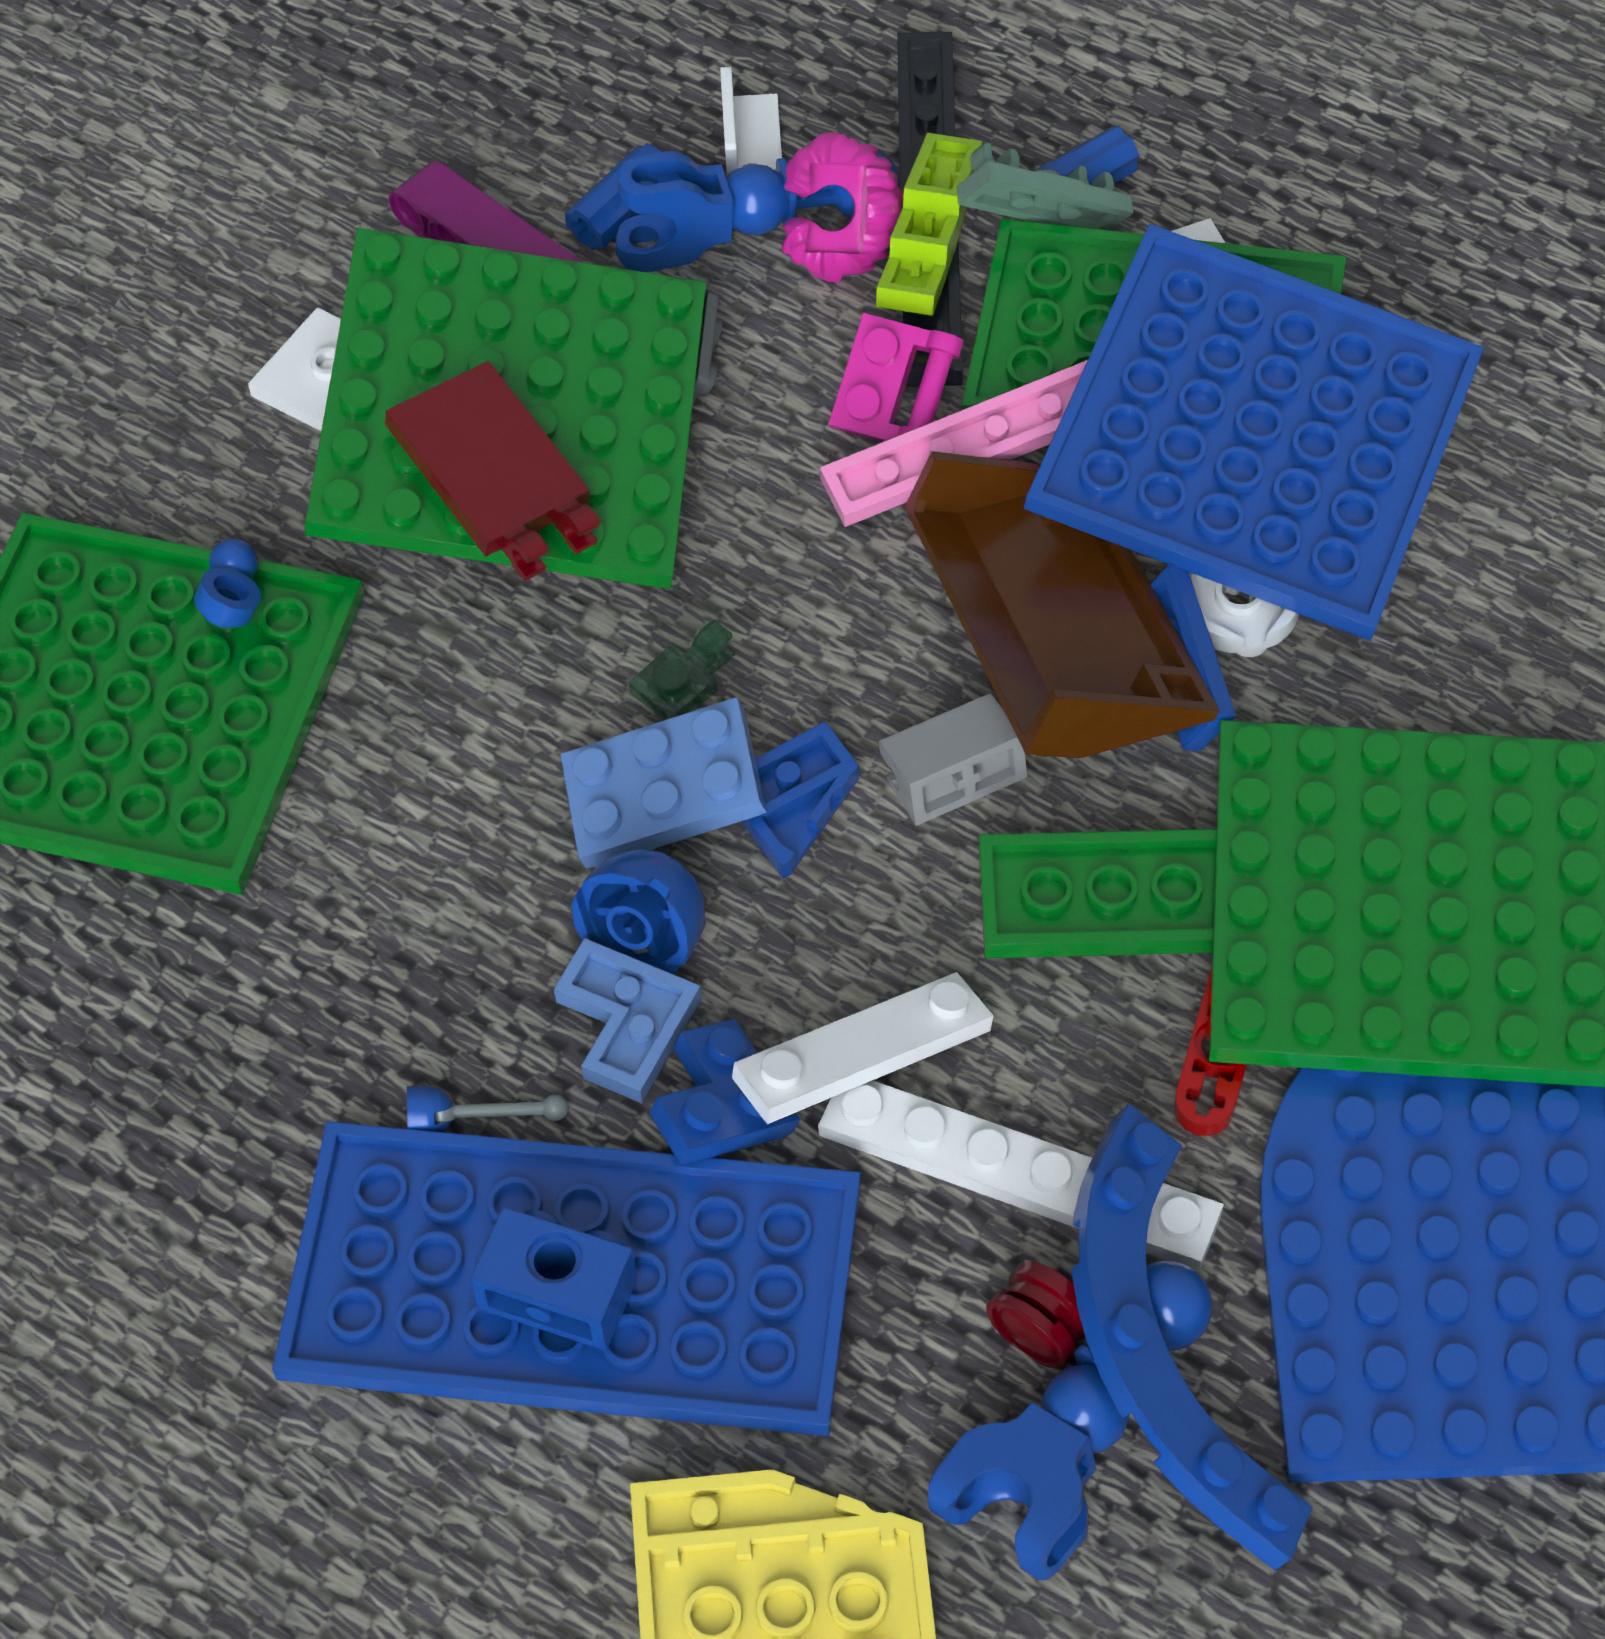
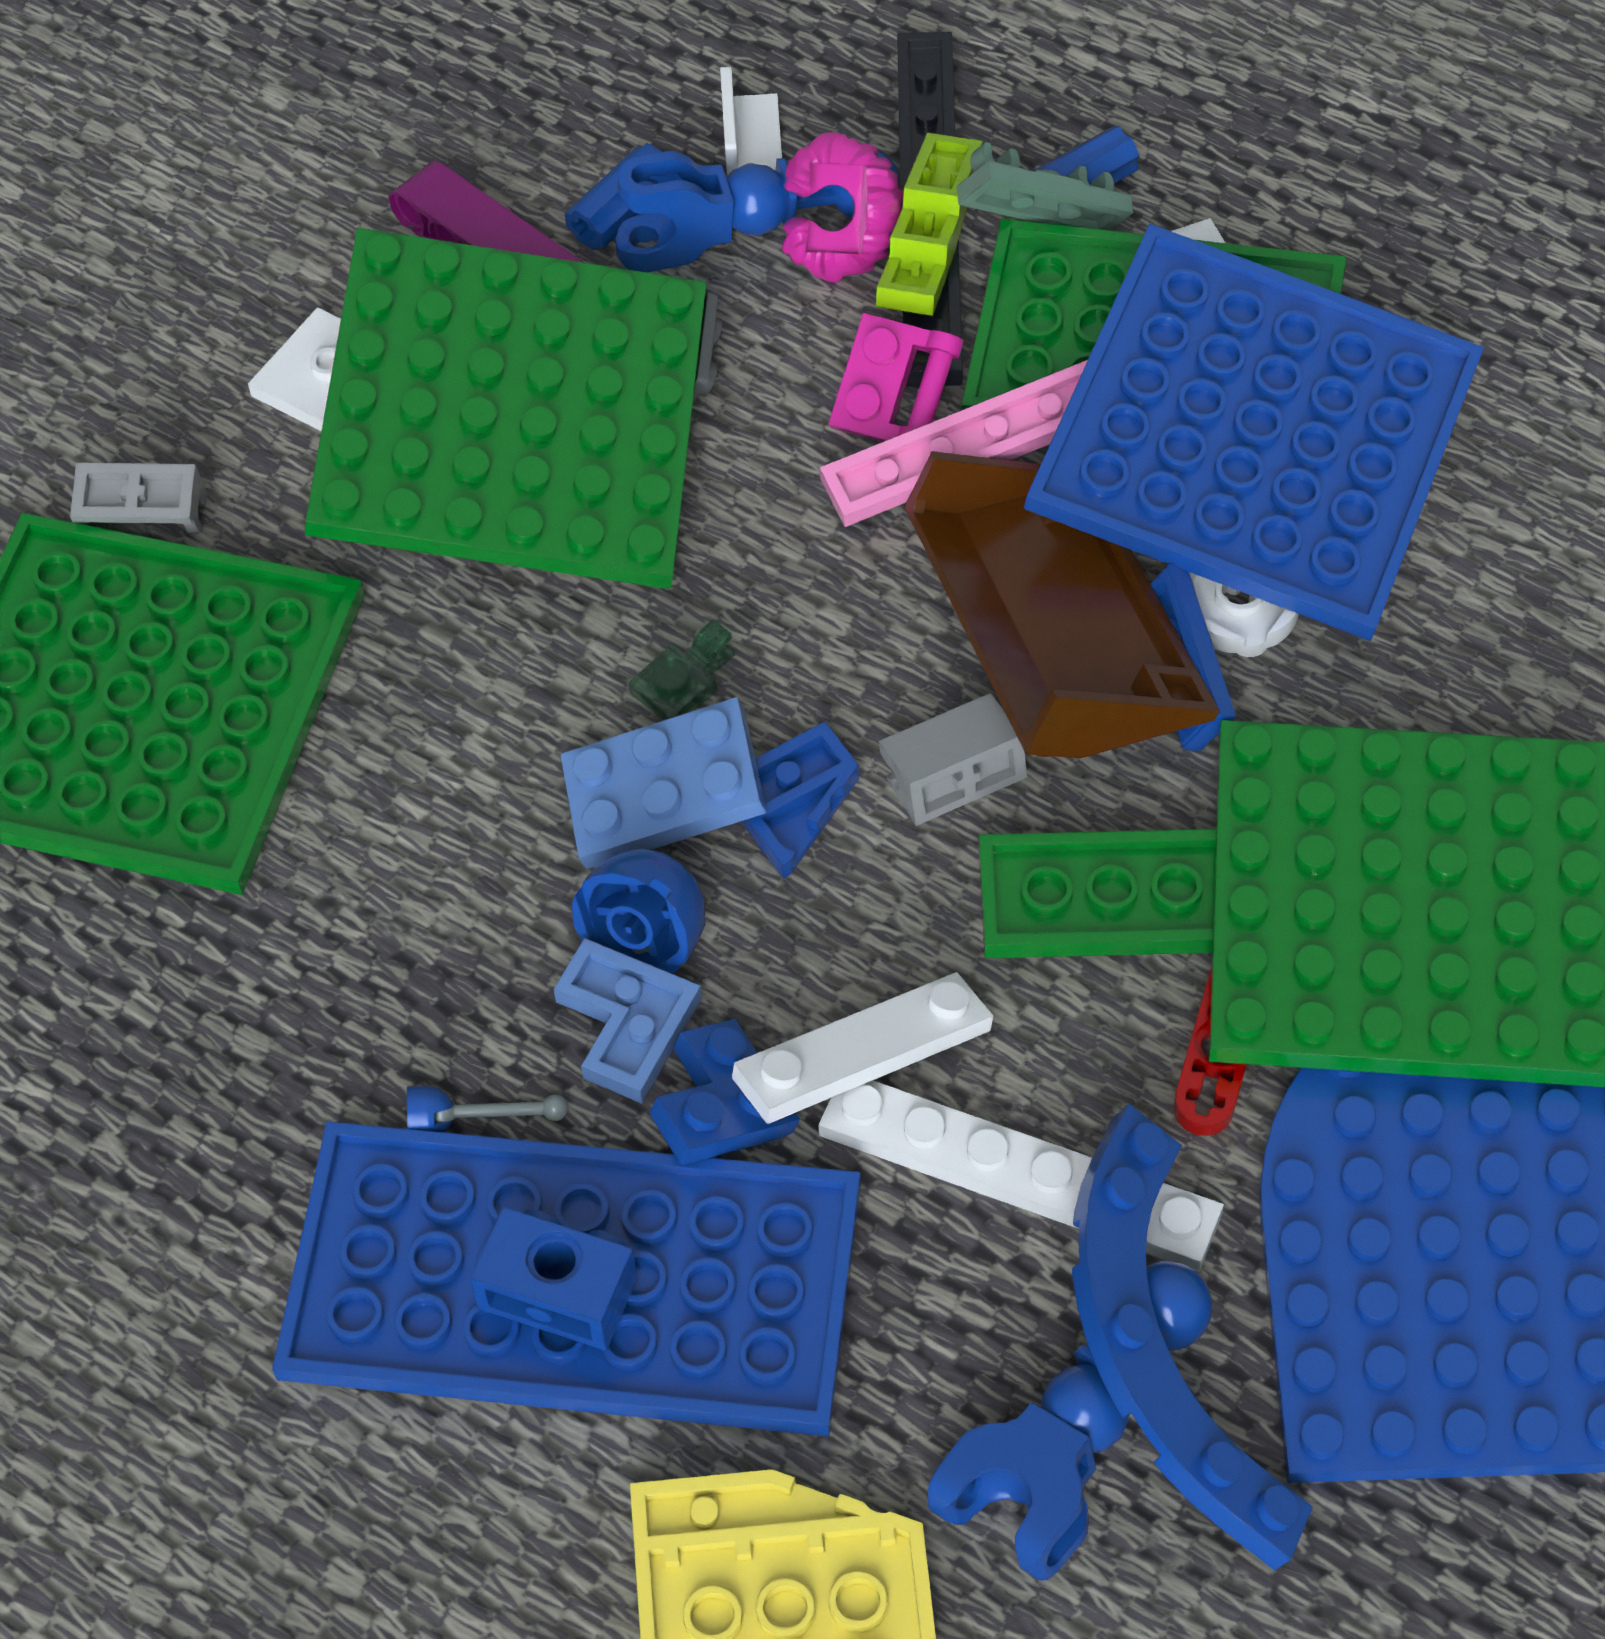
blue plate [194,538,261,628] -> none
dark red tile [385,361,600,581] -> none
dark red wheel [986,1260,1086,1369] -> none
none -> light grey hinge [70,463,208,534]

